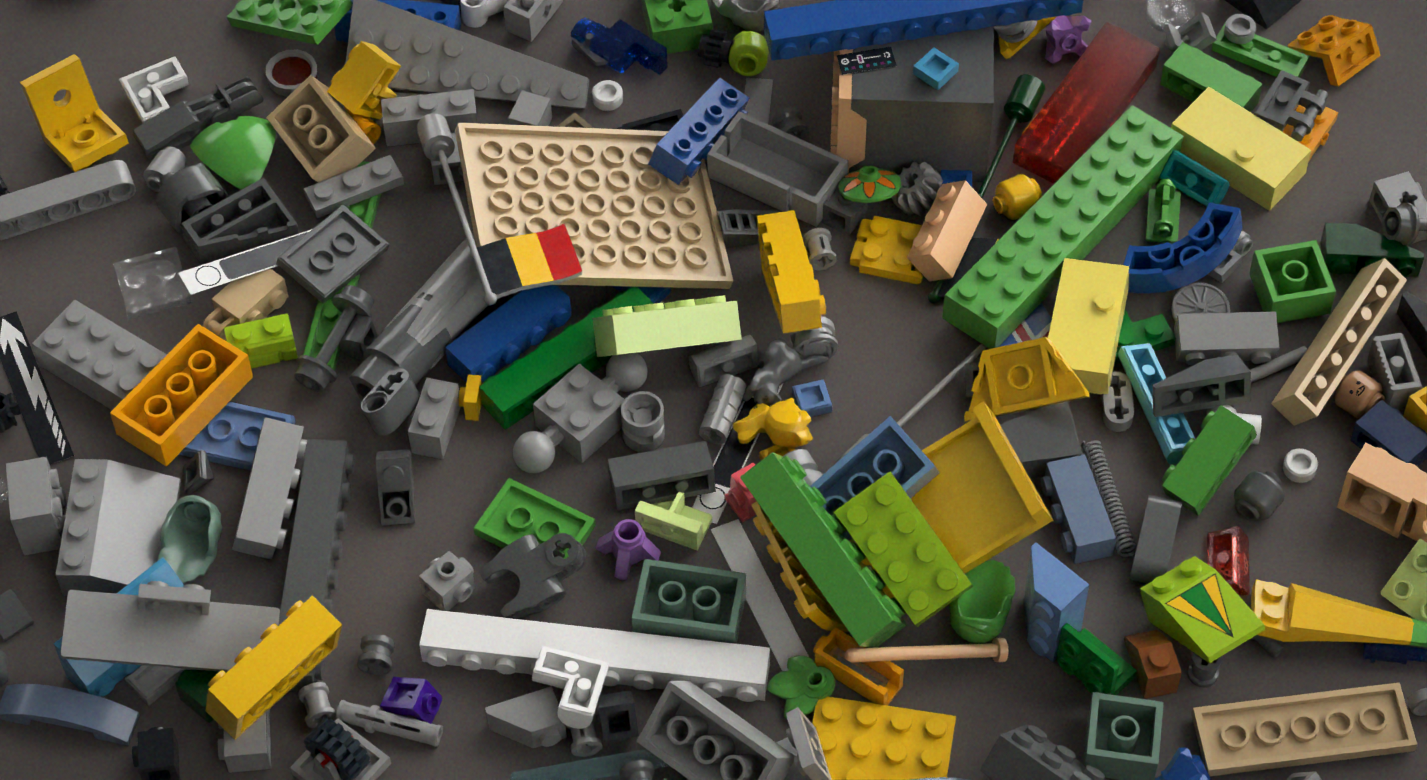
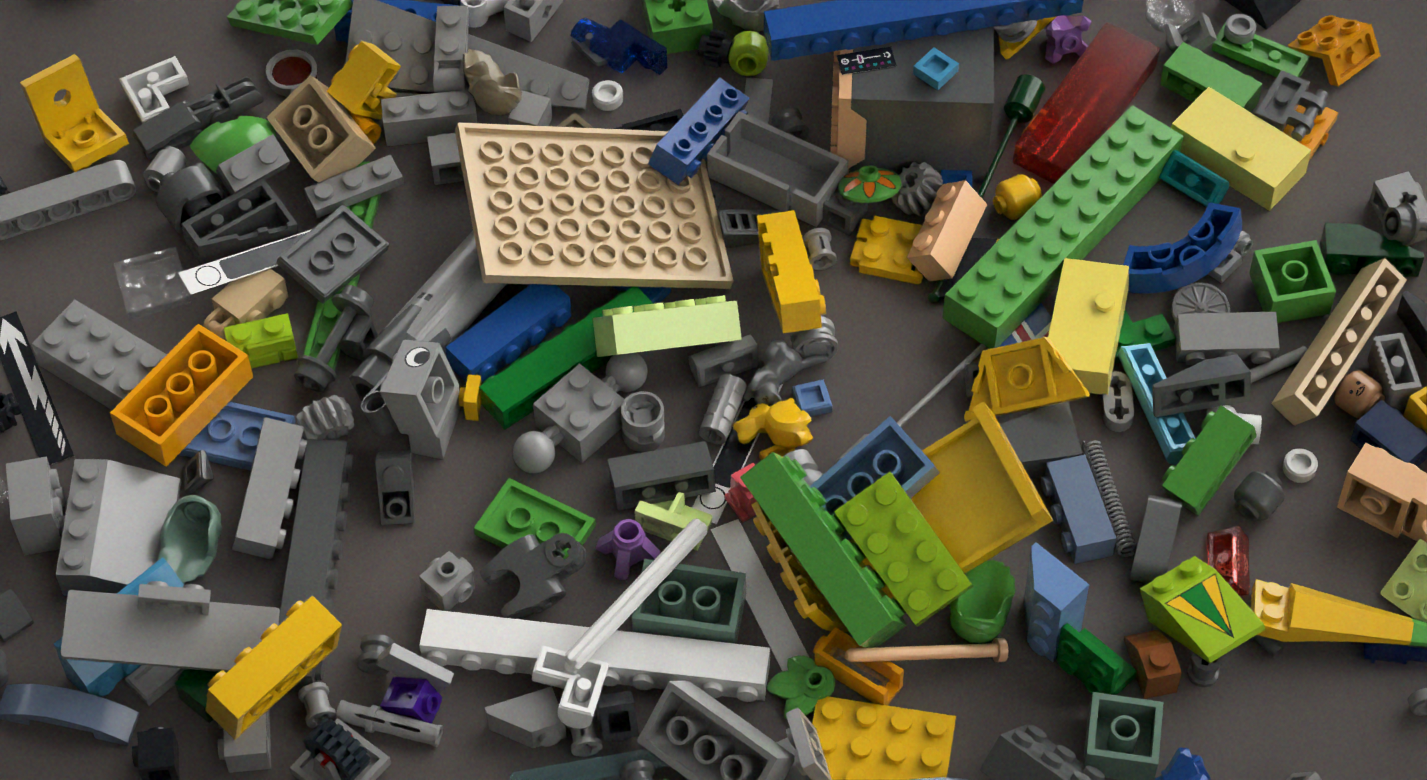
flag [417,113,582,305] -> none
bright green hinge [1146,179,1181,244] -> none
tan plate [1192,682,1417,776] -> none
none -> light grey brick [216,134,290,196]
none -> light grey gear [296,395,354,440]
none -> light grey tile [376,643,454,693]
none -> light grey brick [380,340,459,437]
none -> light grey plate [433,5,469,93]
none -> dark tan hair [463,49,522,116]
none -> white axle [565,518,707,669]

